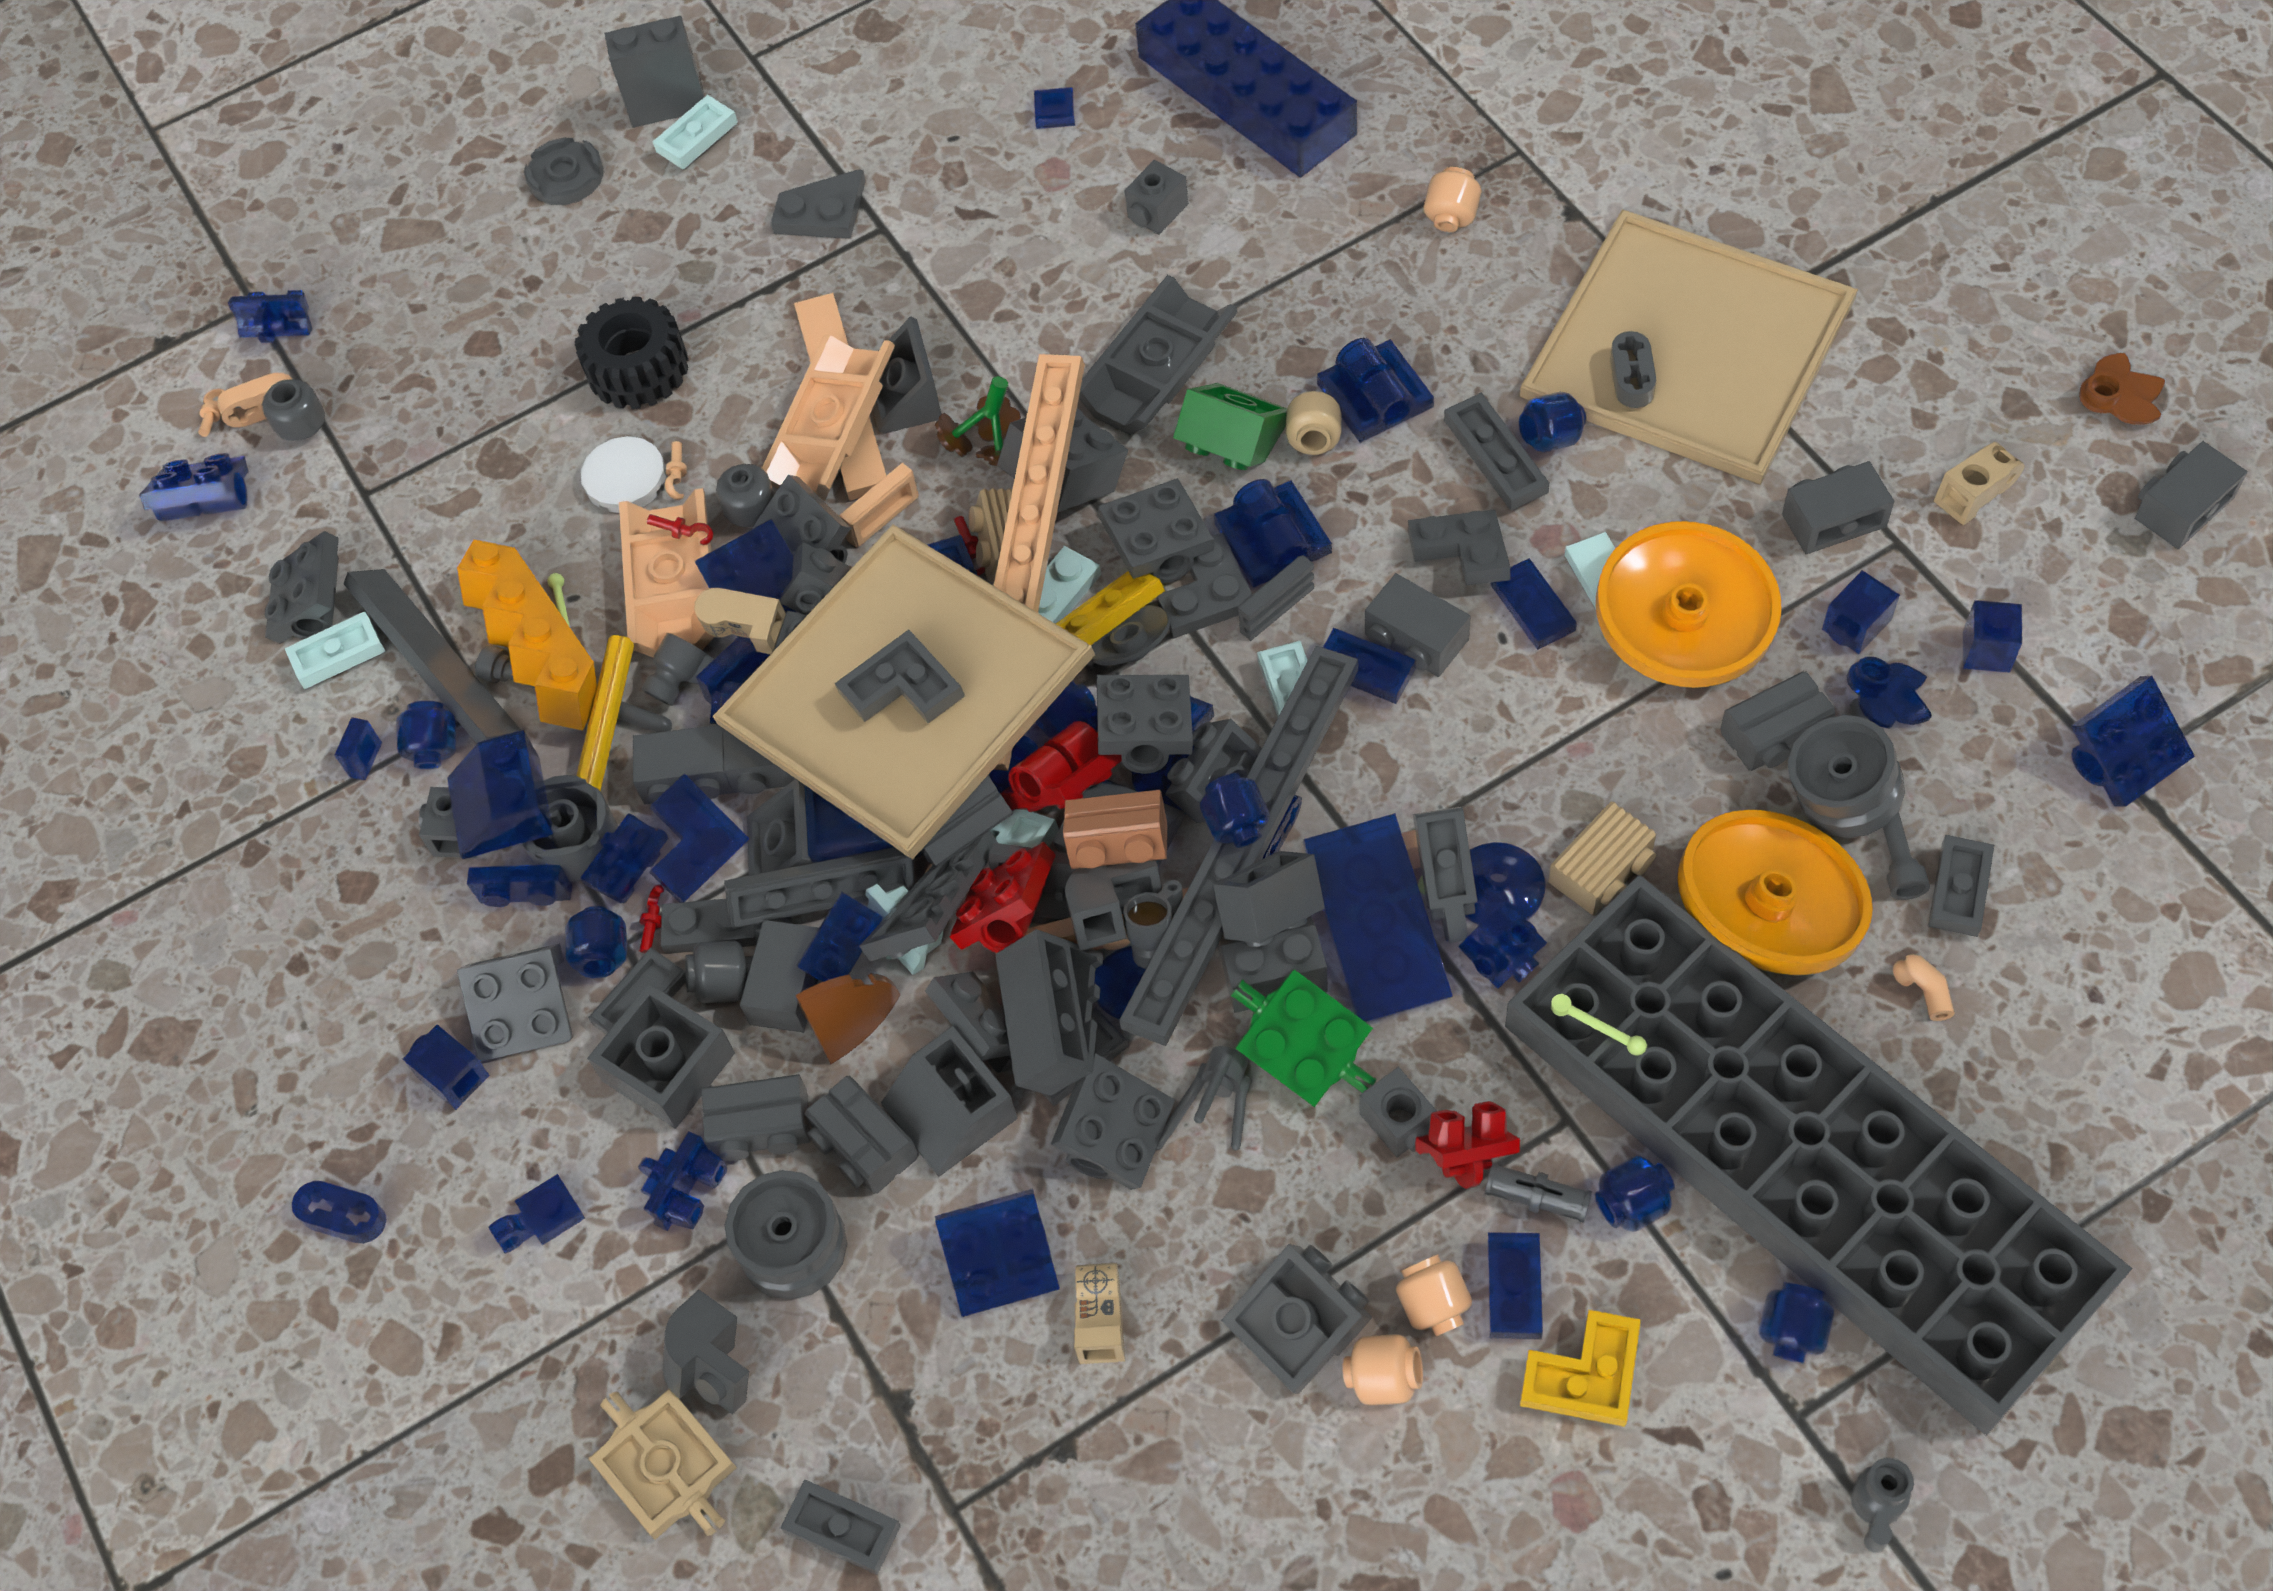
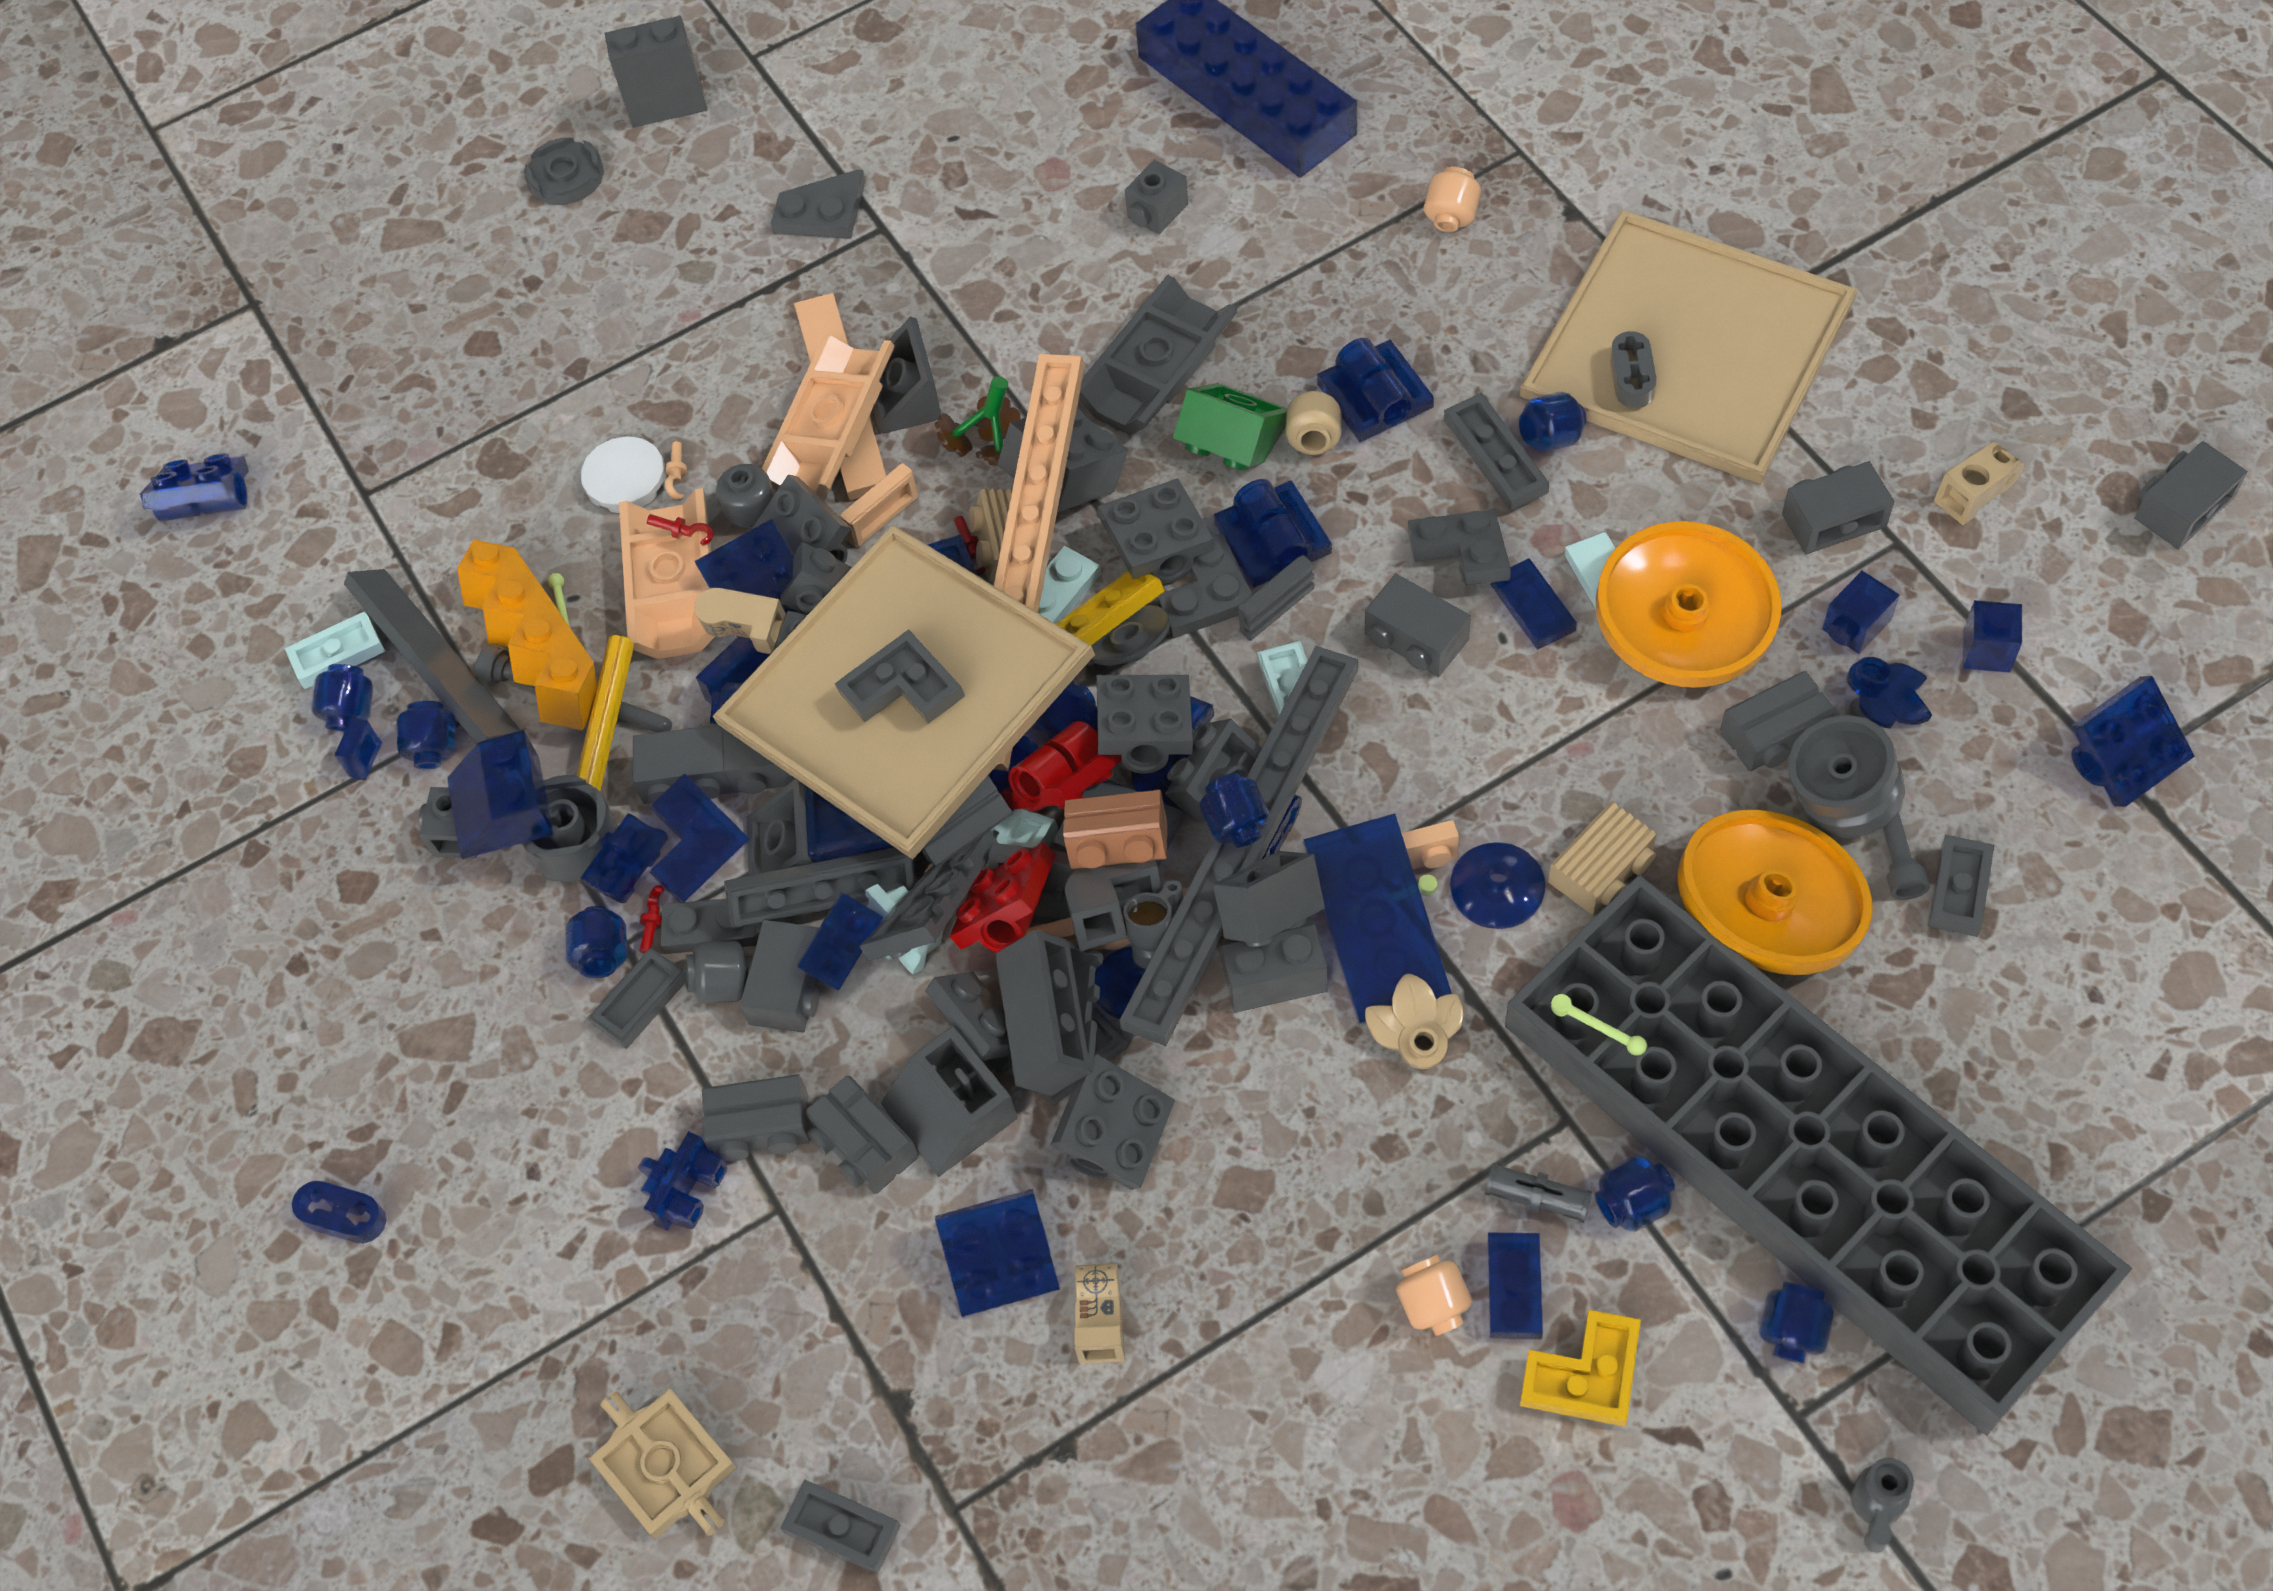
light nougat hand [198,388,225,437] -> none
light nougat beam [217,372,292,428] -> none
clear blue hips [228,290,313,343] -> none
dark grey head [262,379,325,441] -> none
dark grey plate [265,531,339,644] -> none
clear blue brick [402,1024,490,1110] -> none
dark grey bracket [457,943,573,1061] -> none
clear blue plate [467,864,572,907] -> none
clear blue plate [488,1174,585,1254] -> none
black tyre [575,296,689,409] -> none
dark grey brick [587,983,735,1129] -> none
dark grey piece [641,633,725,706] -> none
light aqua plate [653,95,738,170] -> none
dark grey brick [662,1290,749,1415] -> none
dark grey wheel [724,1170,847,1299] -> none
dark orange brick [795,973,900,1064] -> none
clear blue tile [1034,87,1075,129] -> none
dark grey plant [1156,1046,1252,1150] -> none
dark grey plate [1221,1244,1373,1394] -> none
green plate [1230,968,1377,1107] -> none
clear blue plate [1322,628,1416,704] -> none
light nougat head [1343,1334,1423,1406] -> none
dark grey brick [1359,1066,1437,1157] -> none
dark grey hinge [1413,807,1477,943] -> none
red hips [1415,1101,1520,1189] -> none
clear blue brick [1458,901,1547,989] -> none
light nougat arm [1893,954,1955,1021] -> none
dark orange plate [2079,353,2165,425] -> none
none -> clear blue head [311,664,374,732]
none -> tan plate [1365,974,1464,1069]

